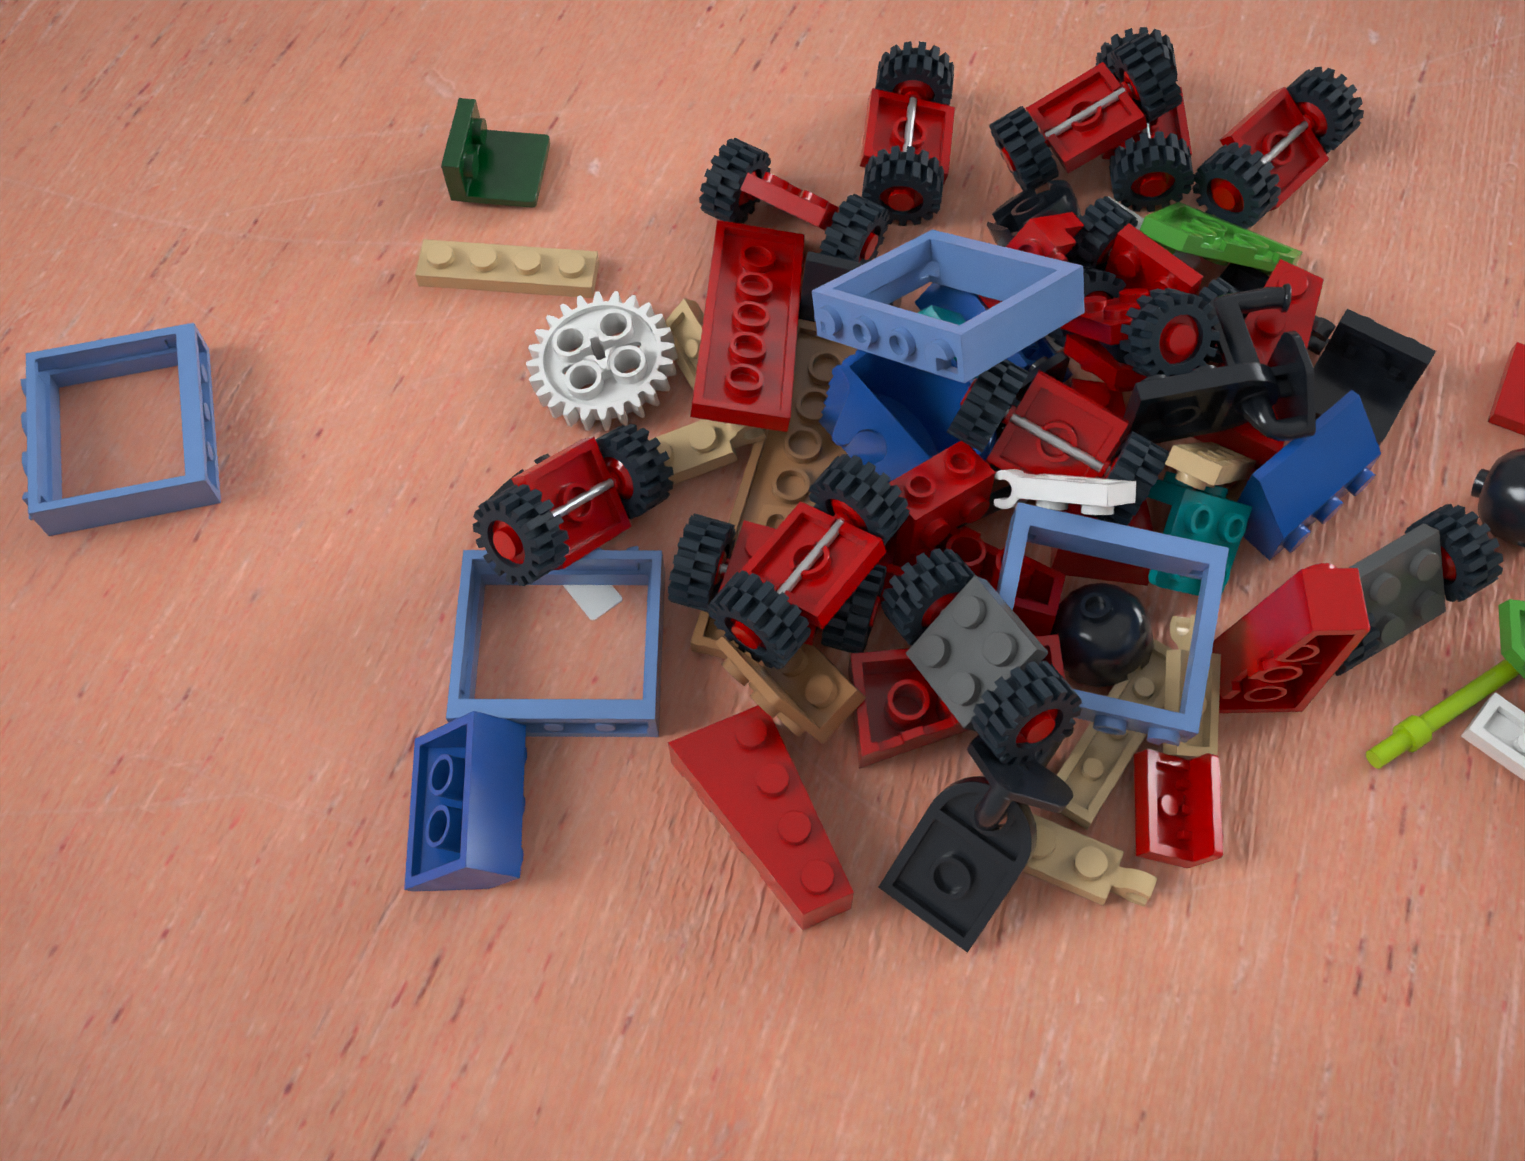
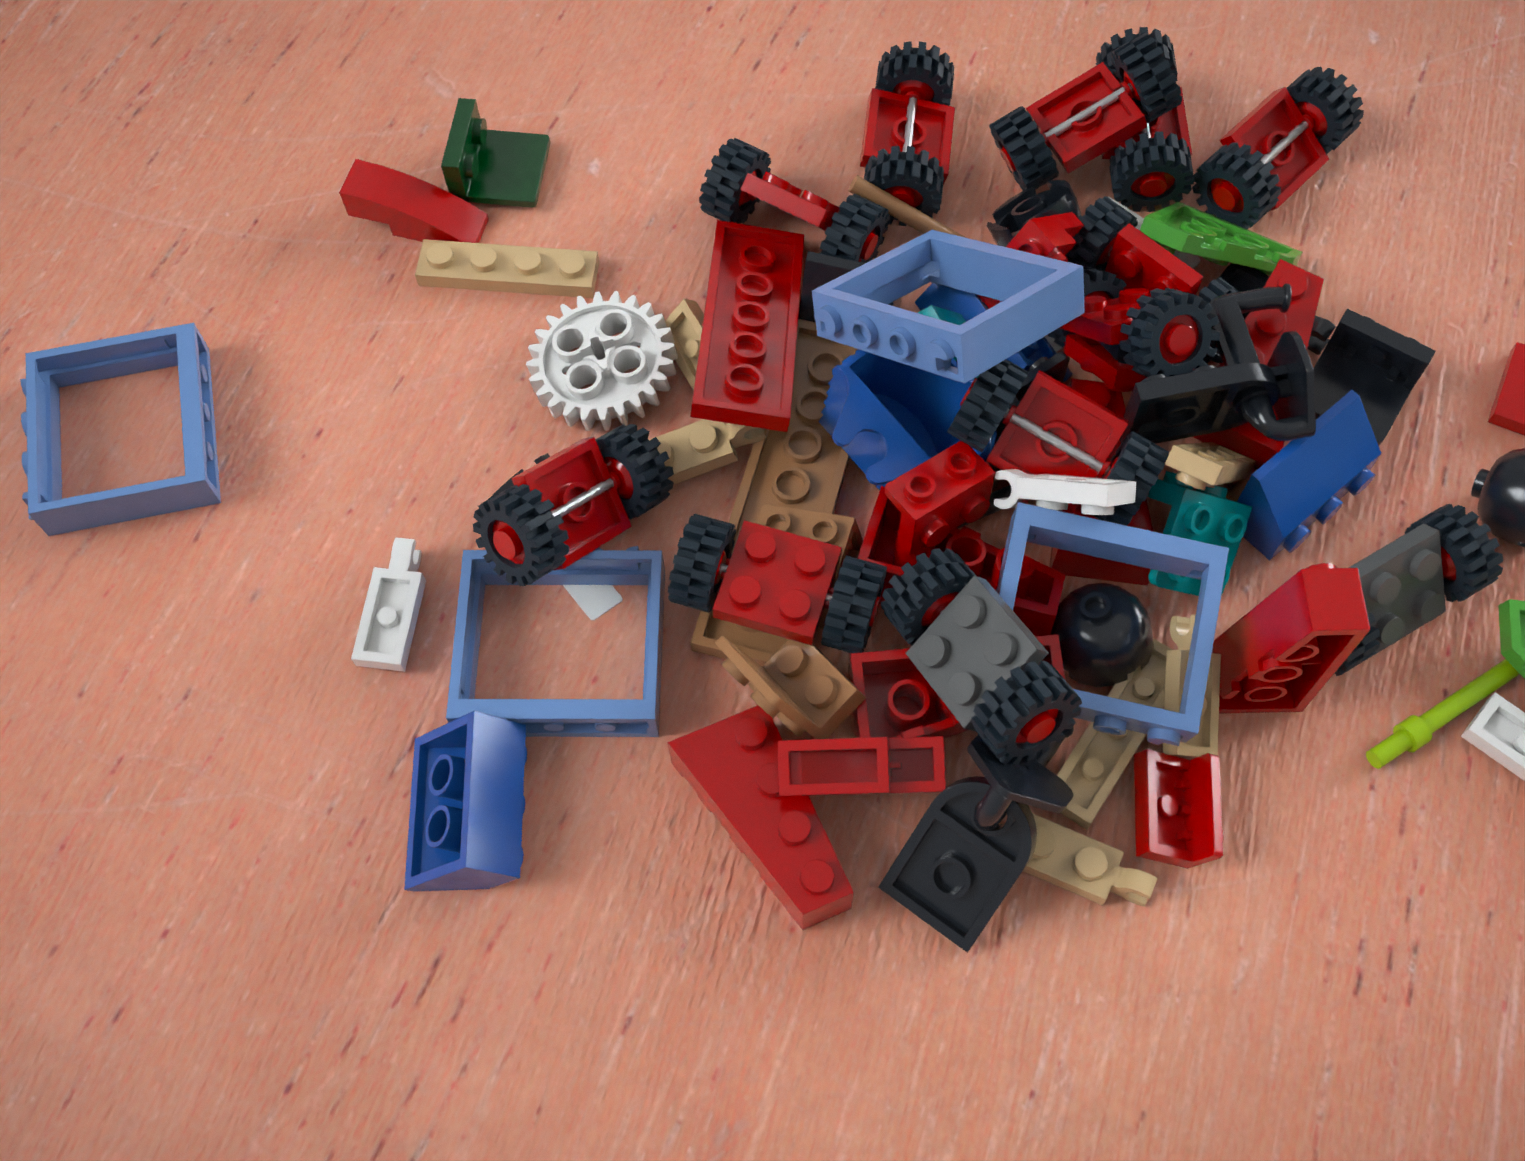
plate [707,454,910,670] -> none
none -> red slope [339,159,489,243]
none -> white plate [351,537,426,672]
none -> red slope [778,736,947,796]
none -> medium nougat bar [848,175,966,238]

